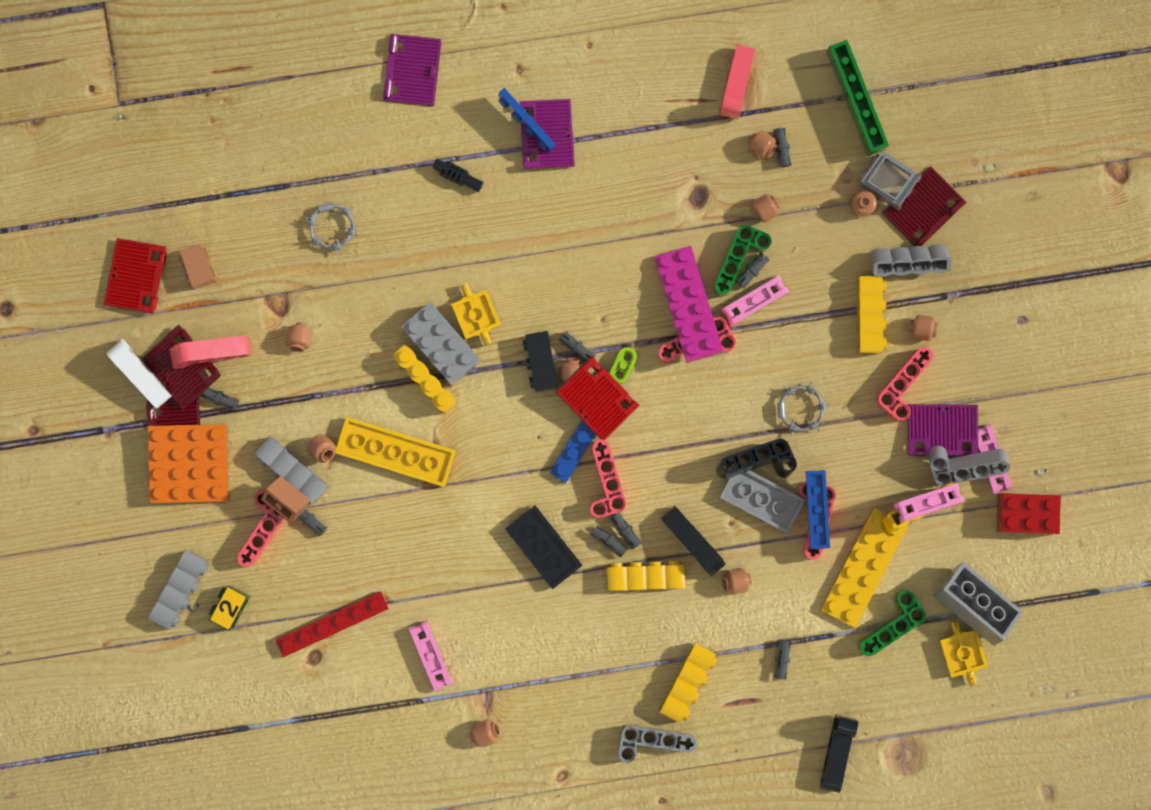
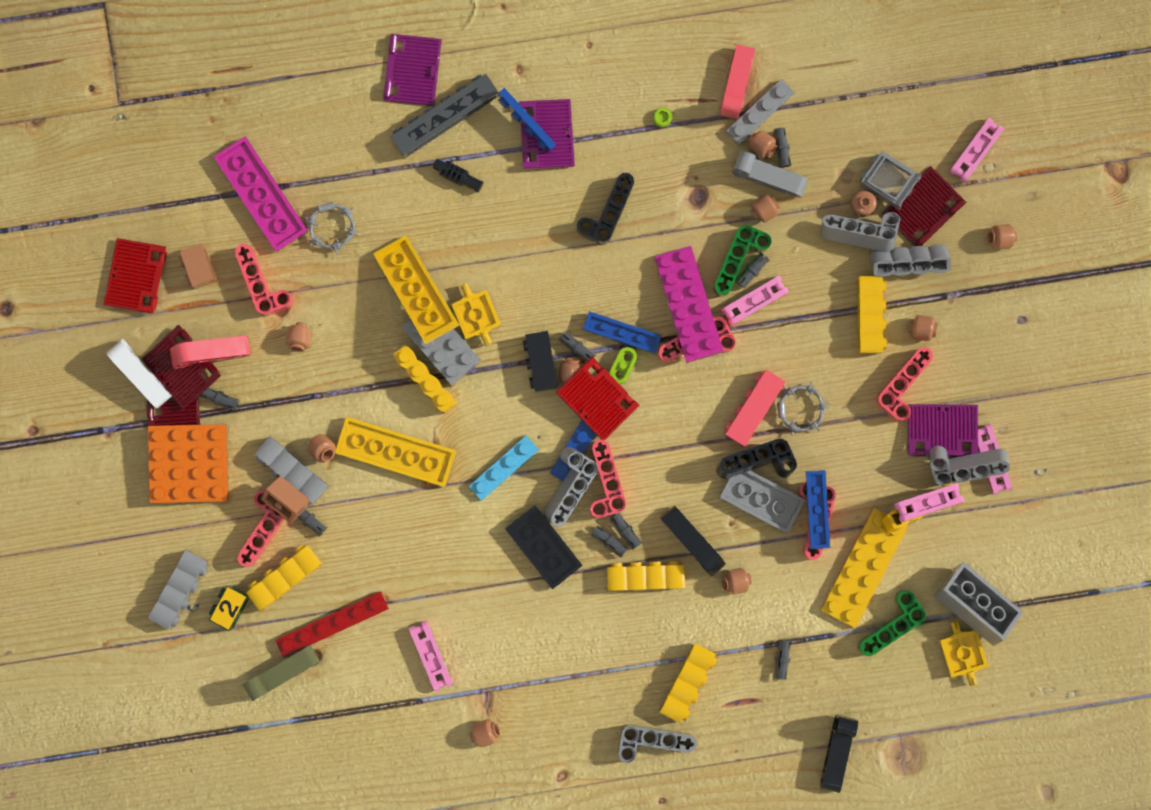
green brick [827,40,889,156] -> none
red brick [997,493,1061,534] -> none
none -> dark pink plate [214,136,309,252]
none -> coral beam [235,244,293,316]
none -> olive beam [242,645,320,701]
none -> yellow brick [246,545,323,611]
none -> yellow plate [373,235,459,344]
none -> dark grey brick [391,74,499,158]
none -> medium azure plate [469,436,539,501]
none -> light grey beam [544,447,598,527]
none -> black beam [577,173,634,245]
none -> blue plate [583,311,662,354]
none -> lime tile [653,108,672,128]
none -> coral brick [724,369,786,448]
none -> light grey plate [726,79,794,145]
none -> light grey beam [732,151,808,198]
none -> light grey beam [821,212,900,252]
none -> bright pink plate [949,117,1004,183]
none -> nougat head [987,224,1017,249]

